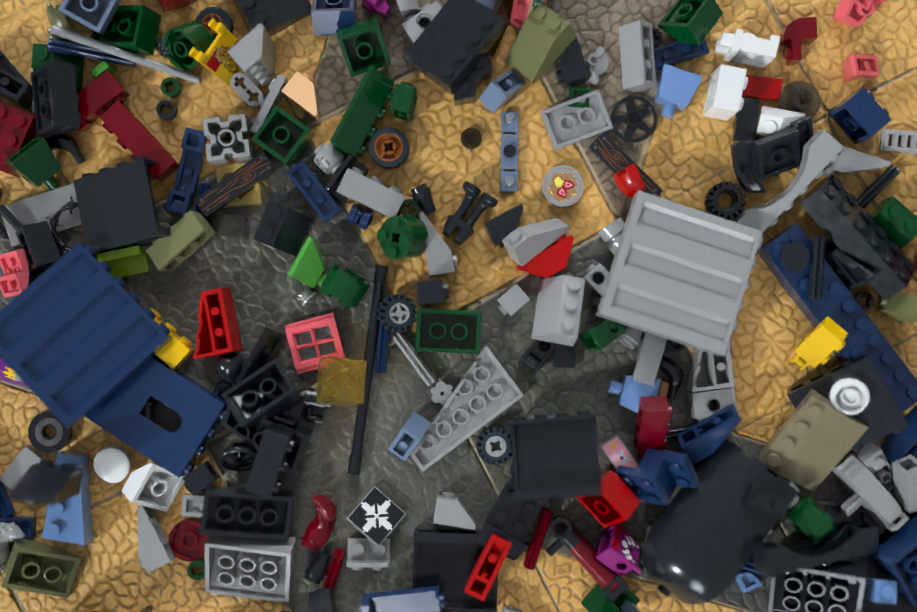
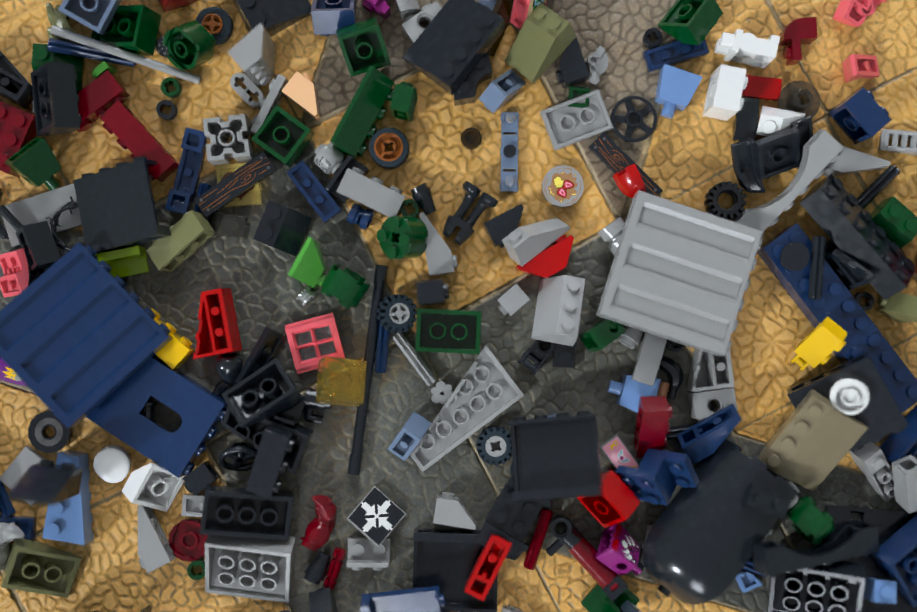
black piece [45,134,86,165] -> none
yellow flag [189,18,240,85] -> none
light grey brick [582,263,609,297] -> none
light grey brick [619,20,656,92] -> none
light grey piece [832,453,909,531] -> none

